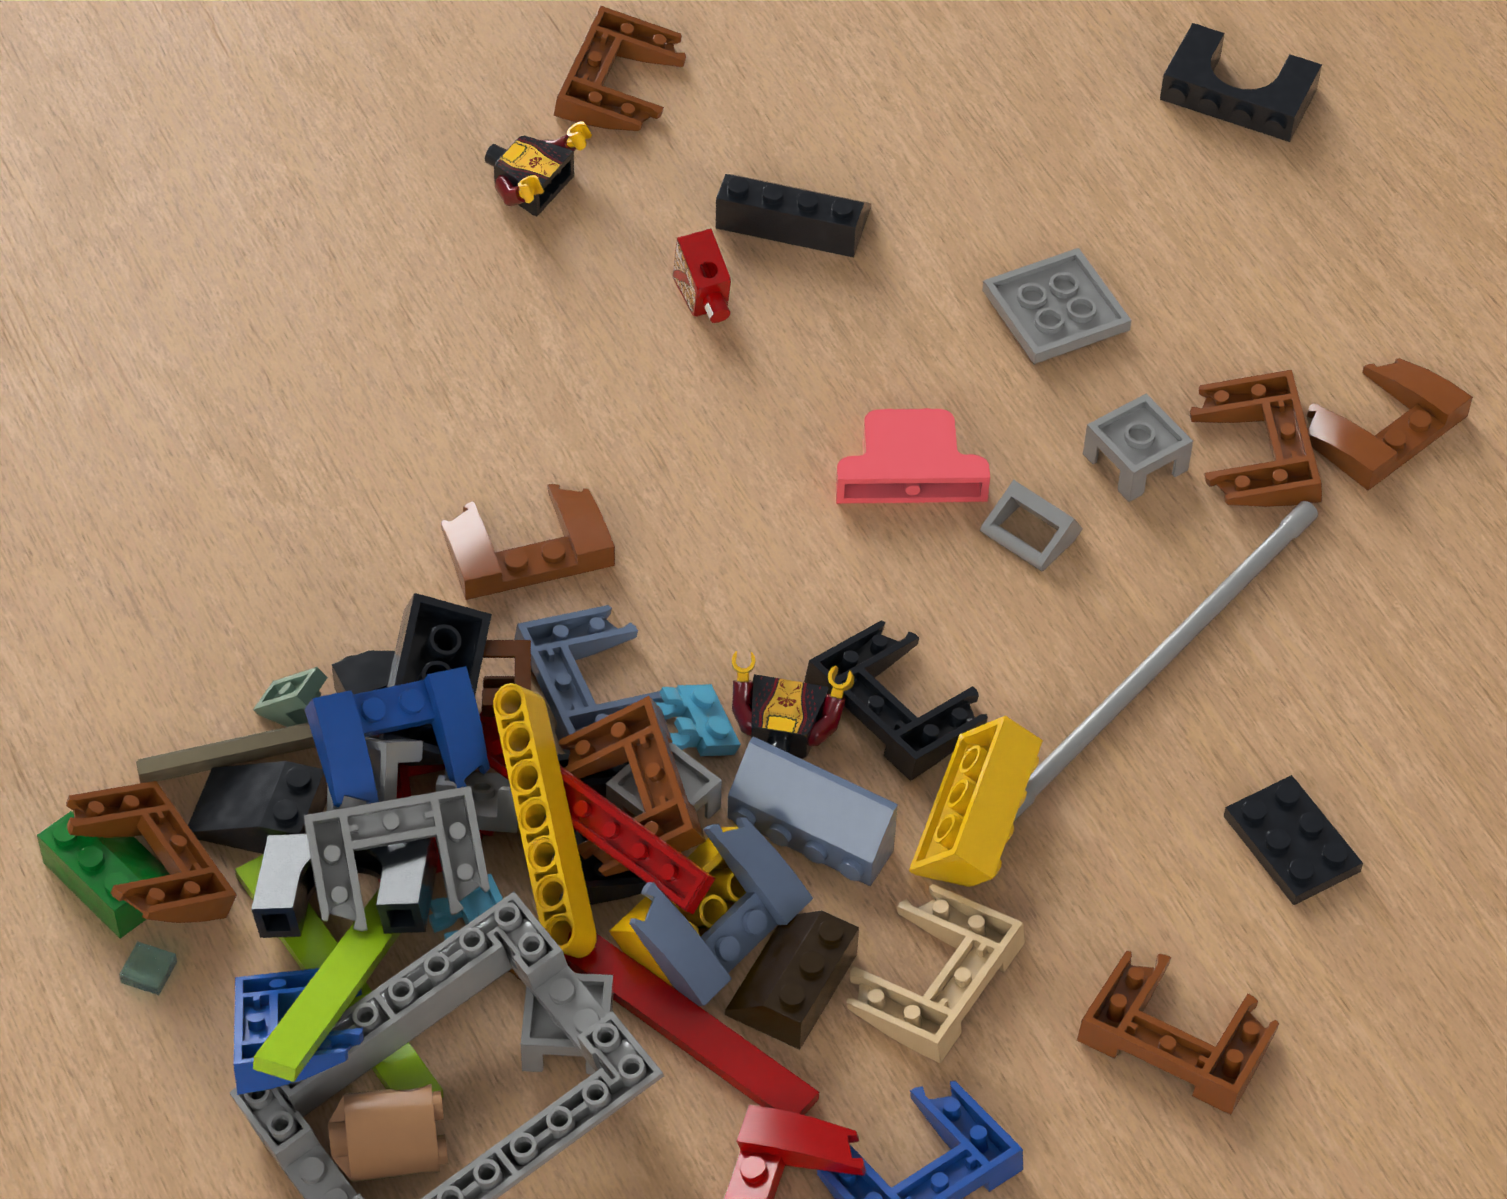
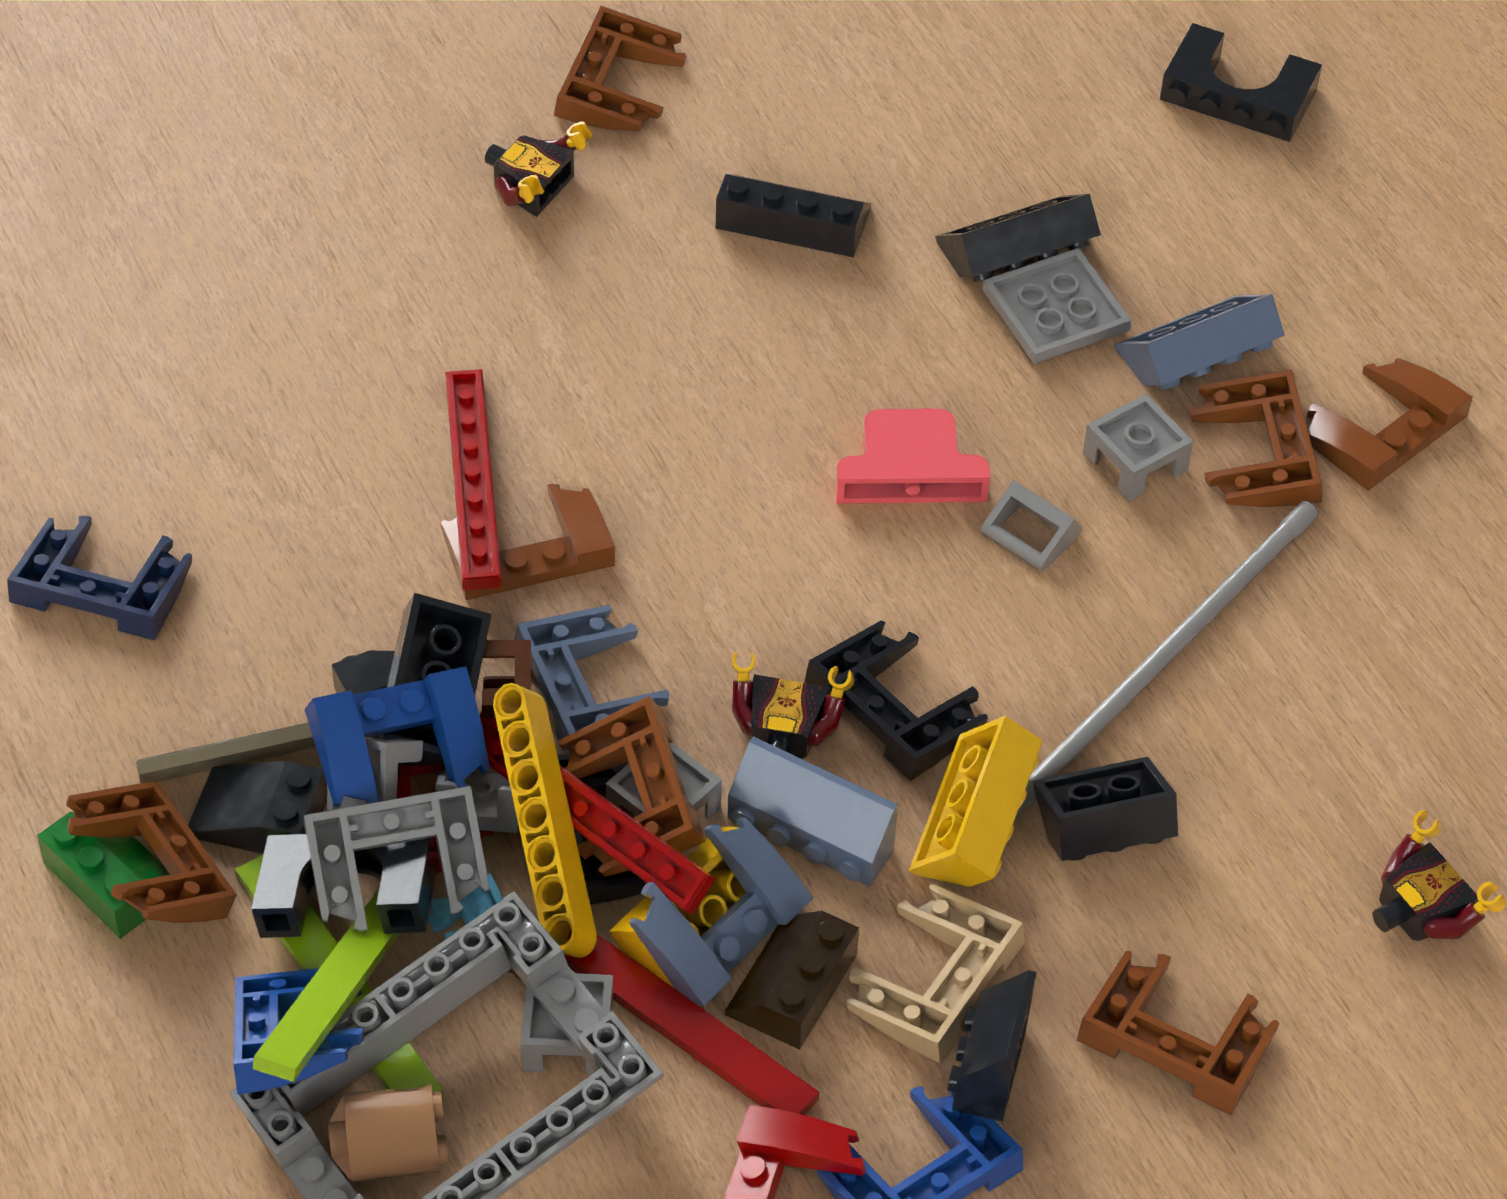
clear light blue tile [119,941,177,995] -> none
sand green slope [253,667,328,727] -> none
medium azure plate [656,684,741,756] -> none
red torso [673,228,731,323] -> none
black plate [1224,775,1363,905] -> none
none -> dark blue wedge [7,516,192,640]
none -> red tile [445,369,502,591]
none -> black slope [935,193,1101,282]
none -> black slope [947,970,1037,1122]
none -> black slope [1033,757,1178,861]
none -> sand blue slope [1114,294,1285,390]
none -> torso [1372,810,1506,941]

